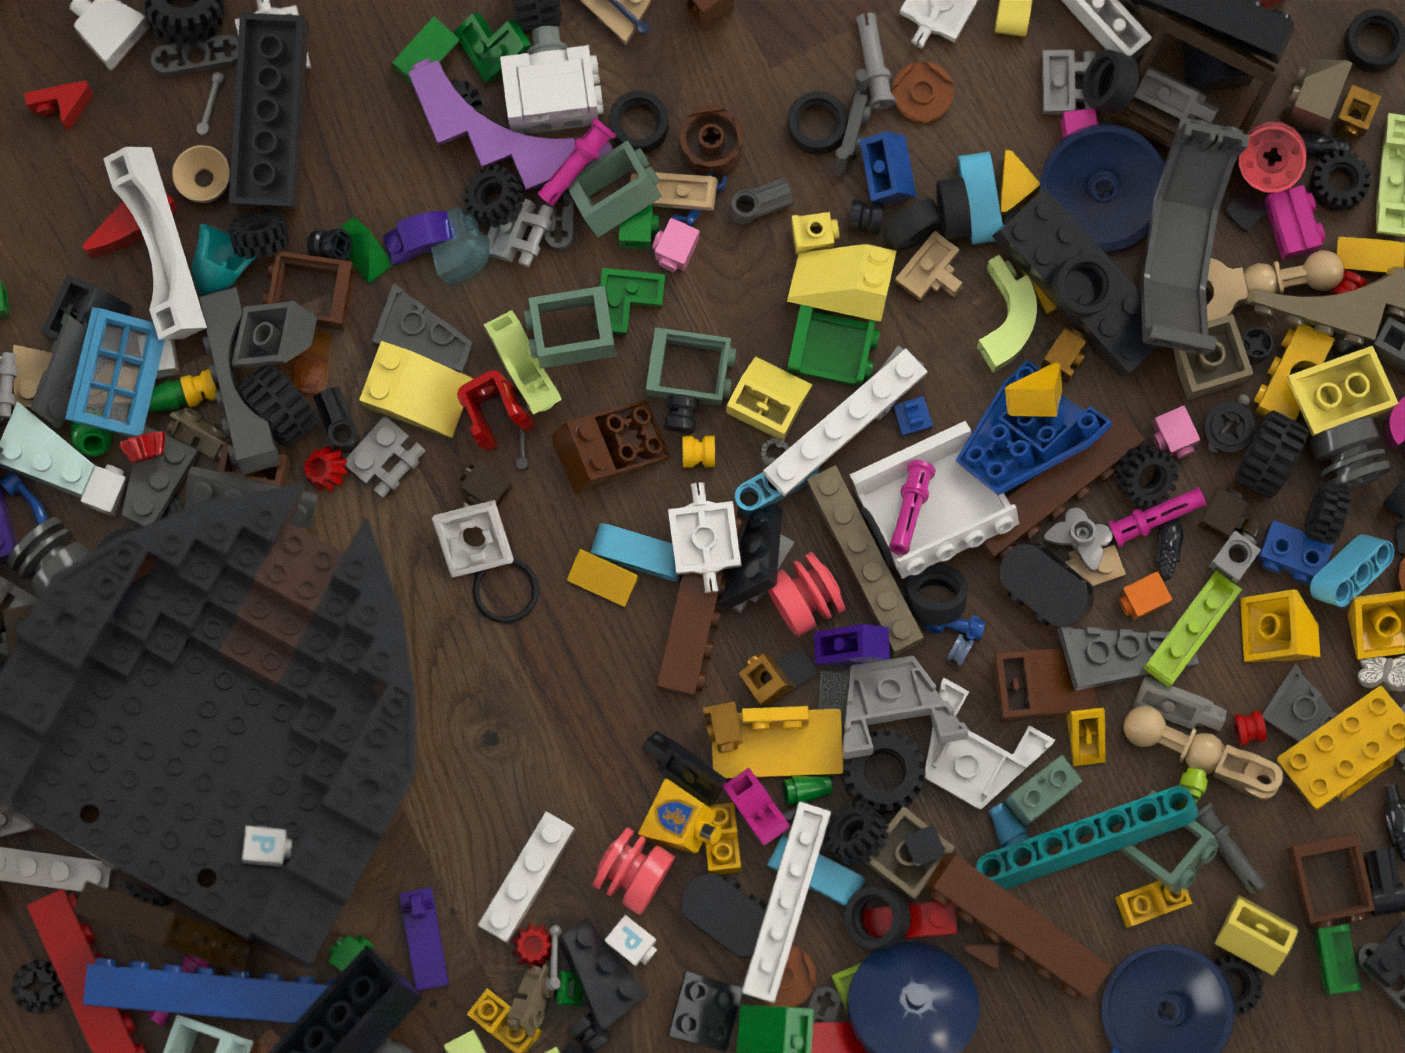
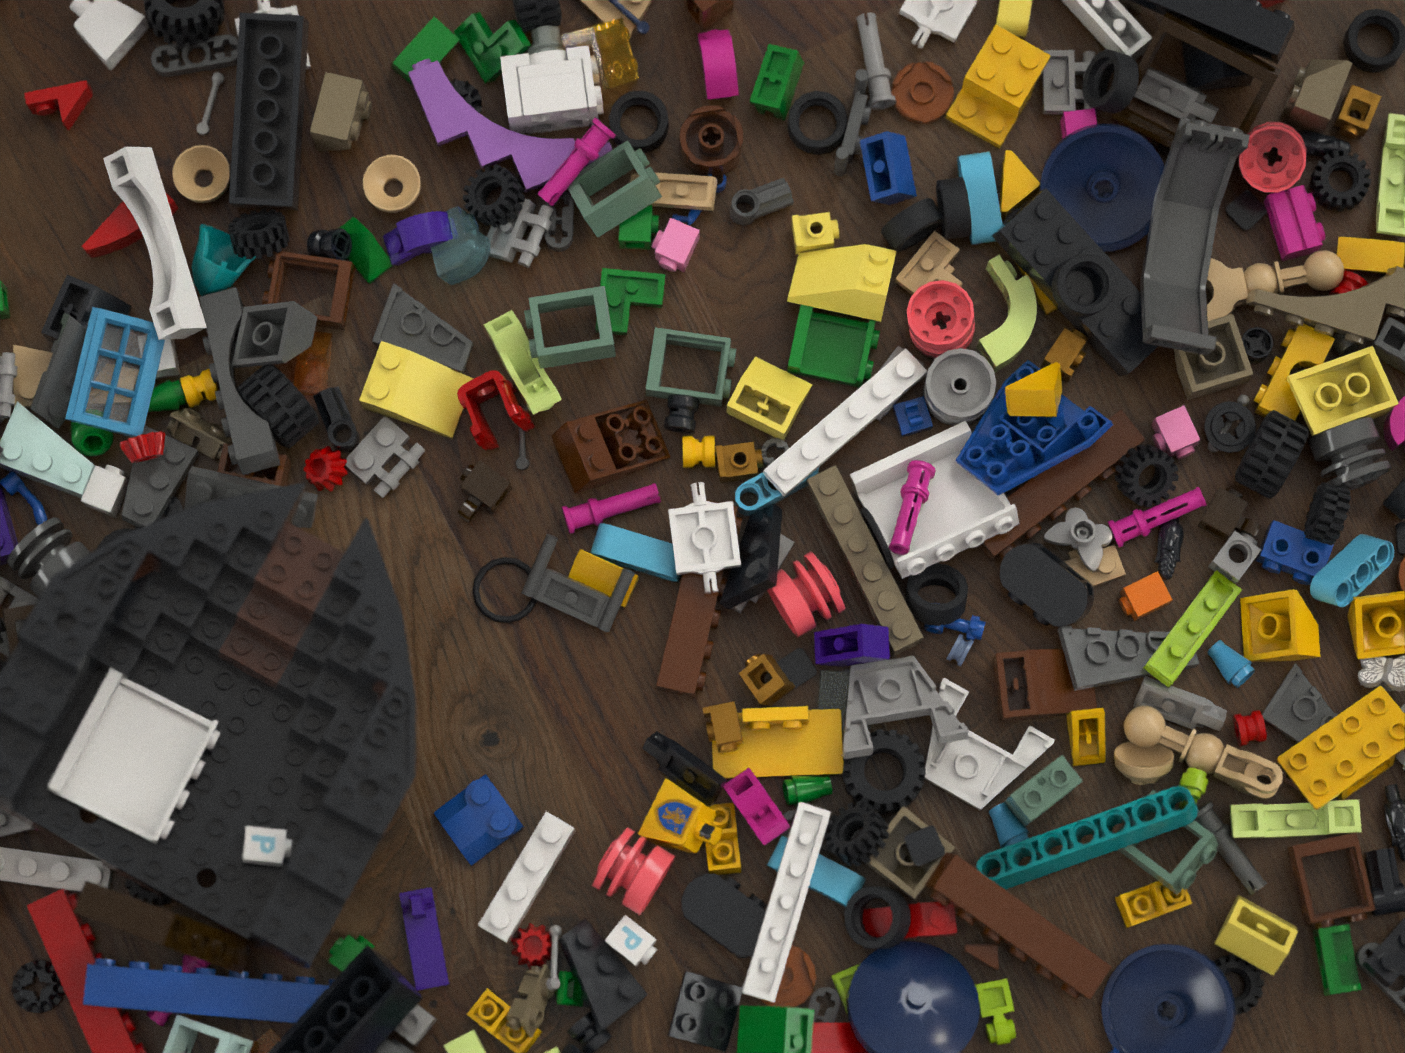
white piece [432,500,514,578] -> none
black wheel [848,199,884,235] -> none
none -> white panel [47,668,221,844]
none -> dark tan slope [310,72,372,151]
none -> tan piece [363,155,421,213]
none -> light grey brick [394,1004,437,1046]
none -> blue slope [434,774,524,866]
none -> dark grey plate [521,534,635,632]
none -> clear yellow bracket [561,17,638,90]
none -> dark pink pin [562,483,661,534]
none -> dark pink brick [698,29,739,100]
none -> pearl gold brick [715,442,764,483]
none -> green hinge [749,44,804,120]
none -> coral wheel [907,280,975,359]
none -> light grey wheel [923,348,996,426]
none -> yellow bracket [945,25,1051,149]
none -> lime plate [975,978,1016,1046]
none -> tan piece [1114,741,1174,785]
none -> dark azure cone [1207,640,1255,688]
none -> yellowish green slope [1229,800,1362,838]

